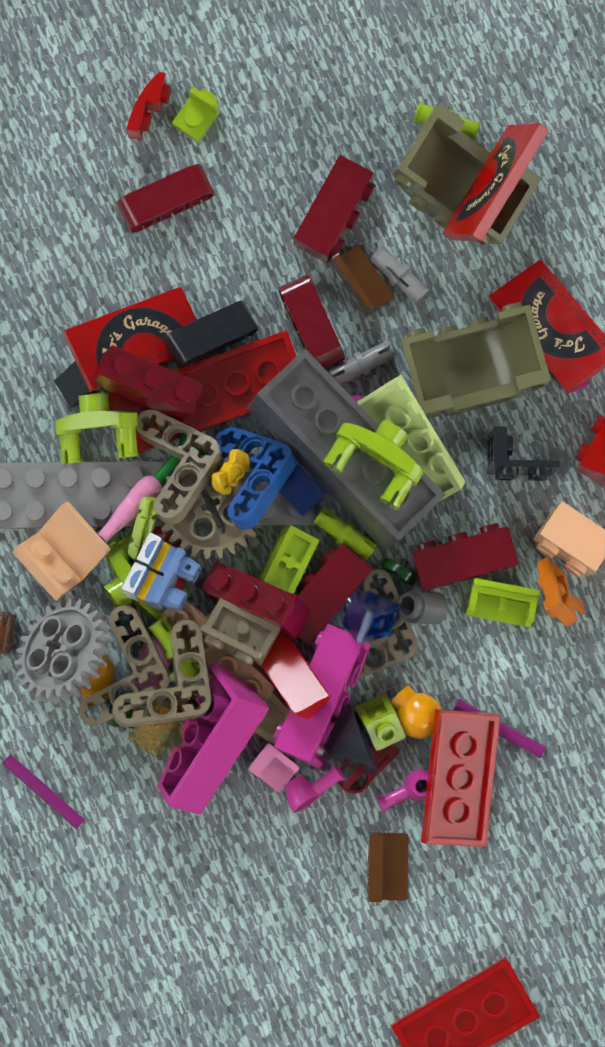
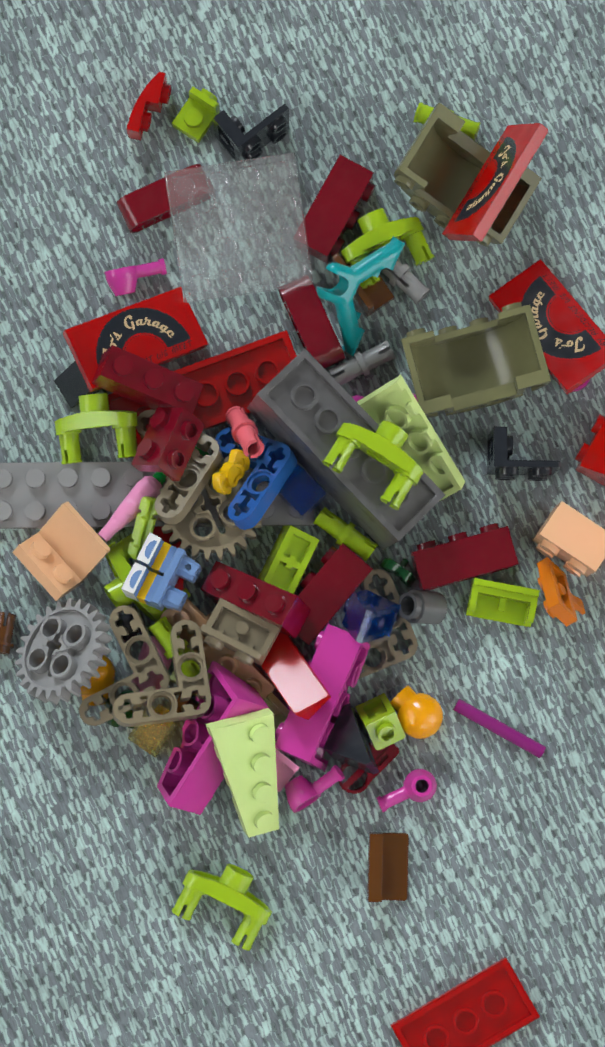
magenta bar [2,754,85,830] -> none
black beam [163,300,259,369] -> none
tile [421,709,501,847] -> none
none -> dark pink bar [104,258,167,296]
none -> dark red bracket [131,407,204,481]
none -> clear plate [164,153,314,303]
none -> lime connector [171,864,272,951]
none -> yellowish green wing [206,708,279,838]
none -> black bracket [213,104,289,166]
none -> coral pin [226,406,264,458]
none -> teal piece [316,236,405,356]
none -> lime connector [341,208,435,289]

